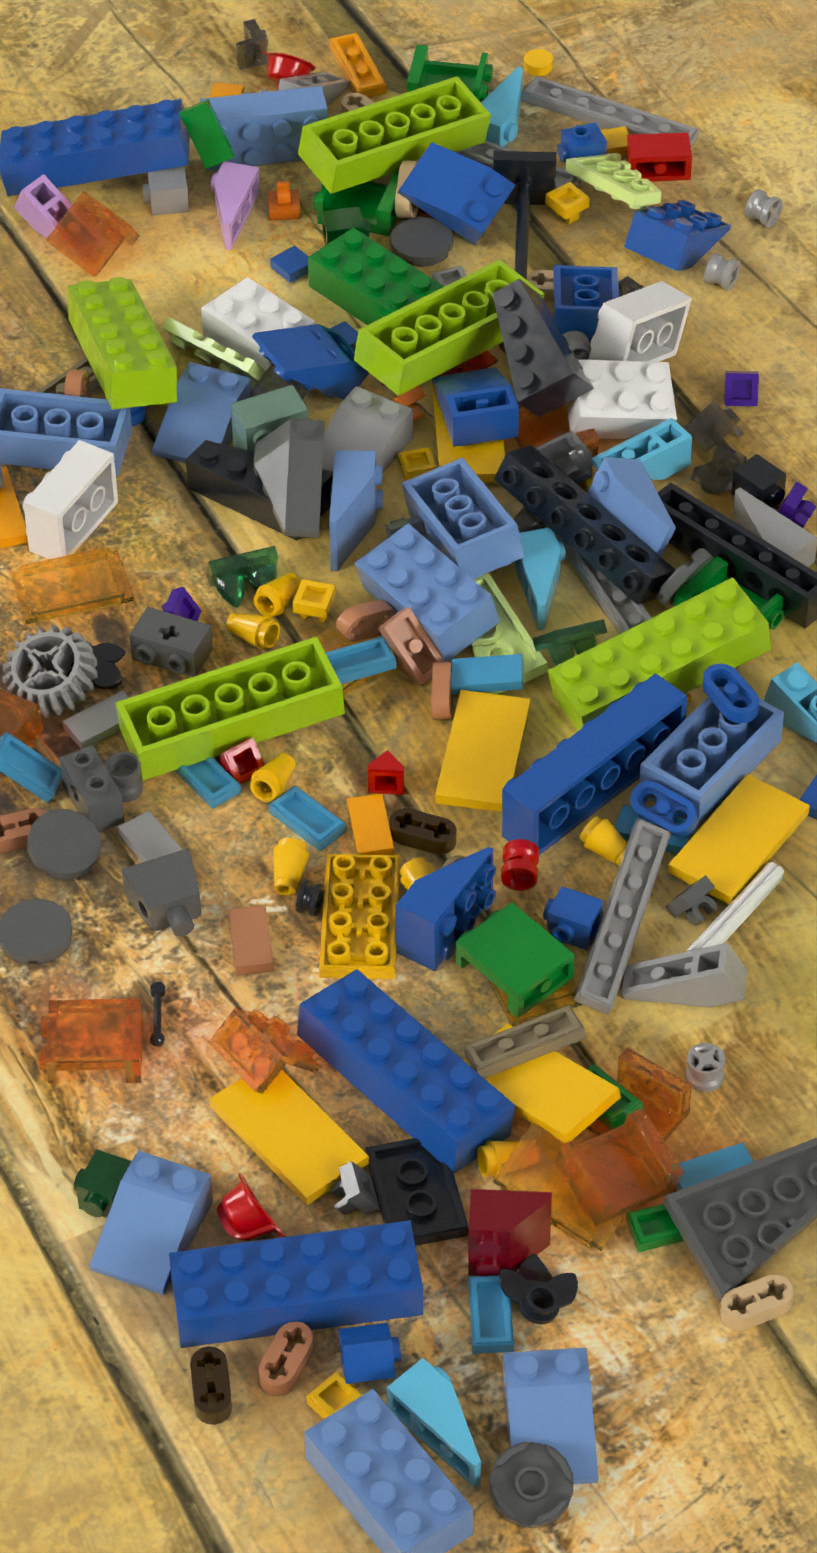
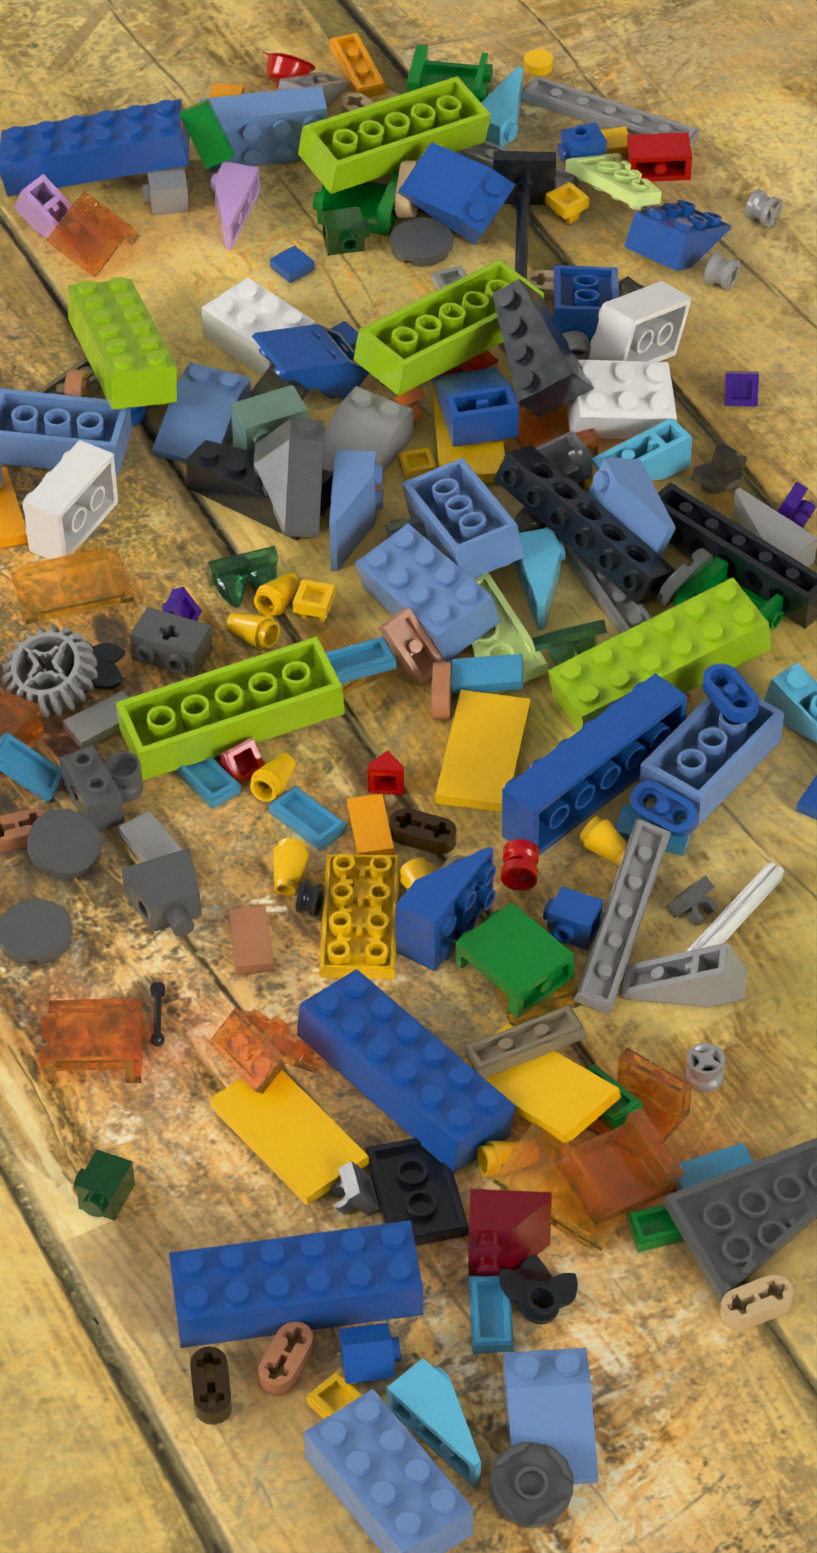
medium blue slope [89,1150,213,1295] -> none
yellowish green wing [162,317,280,392] -> none
red piece [216,1173,285,1241] -> none
clear smoke bracket [236,19,268,70] -> none
orange tile [268,181,300,221] -> none
green brick [308,228,444,325] -> none
nougat beam [336,599,397,642] -> none
yellow tile [668,774,810,905] -> none
clear smoke bracket [685,400,744,452] -> none
black brick [732,454,786,507] -> none

